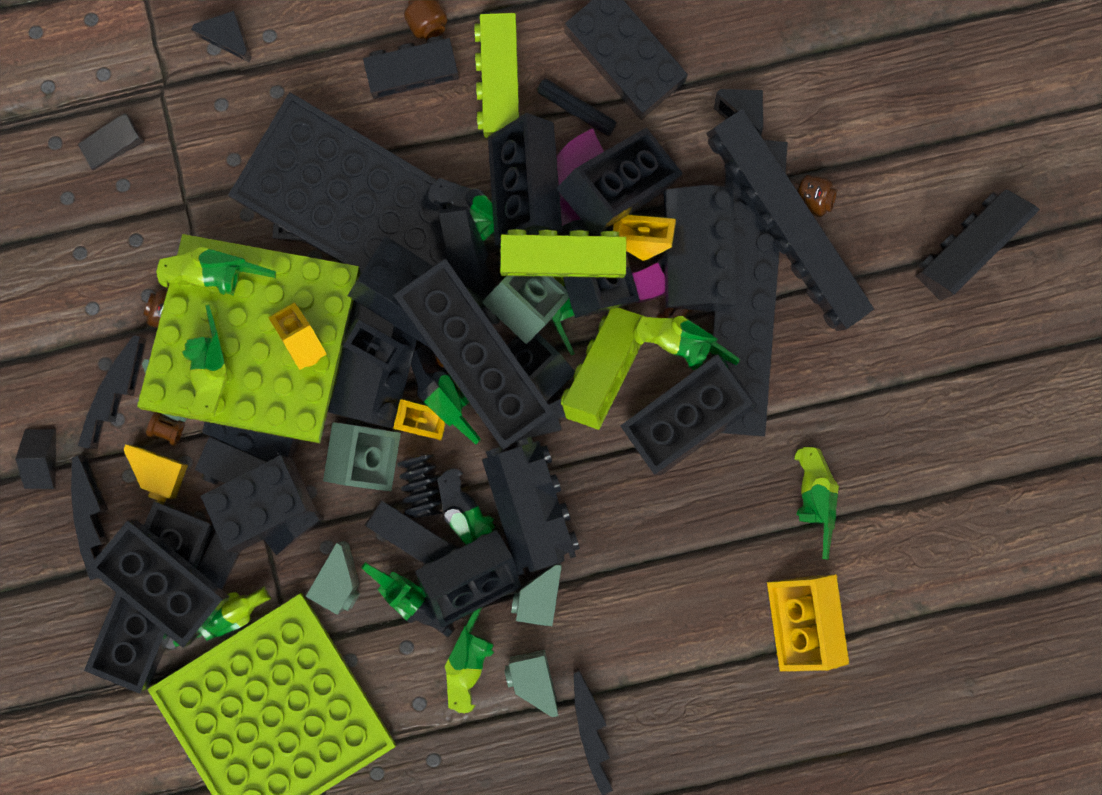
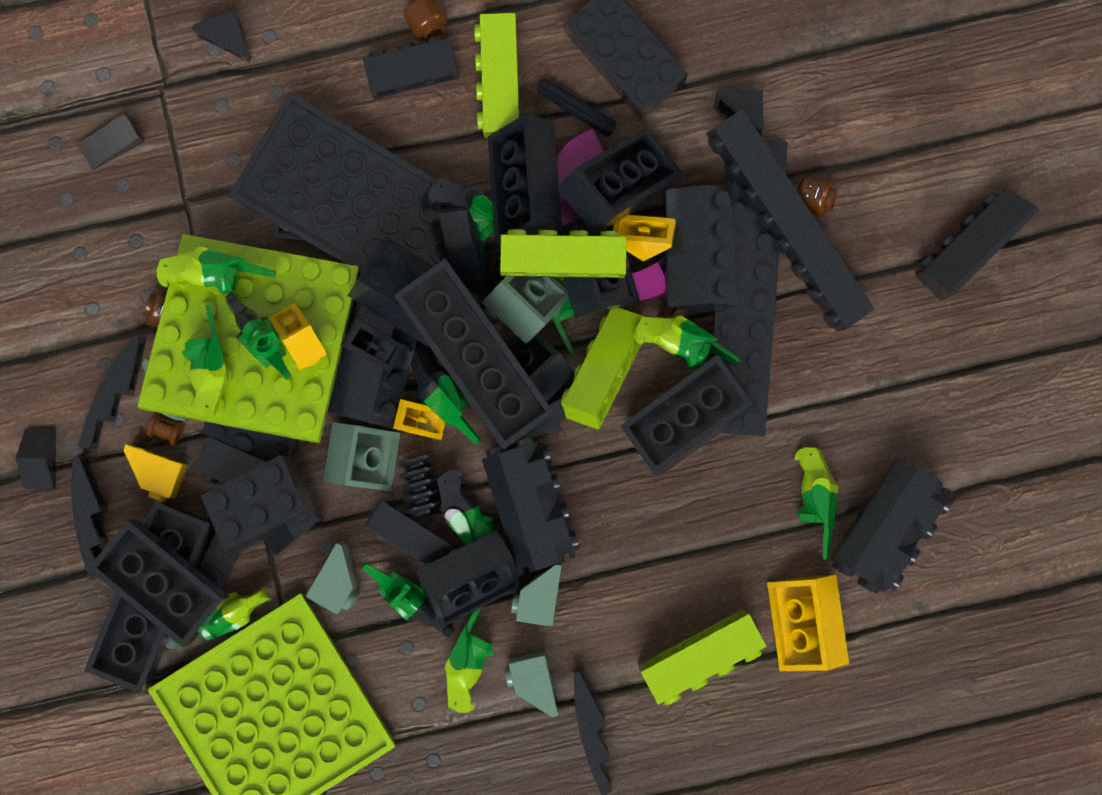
none -> green animal [225,292,292,380]
none -> lime brick [638,609,767,706]
none -> black brick [830,457,954,594]

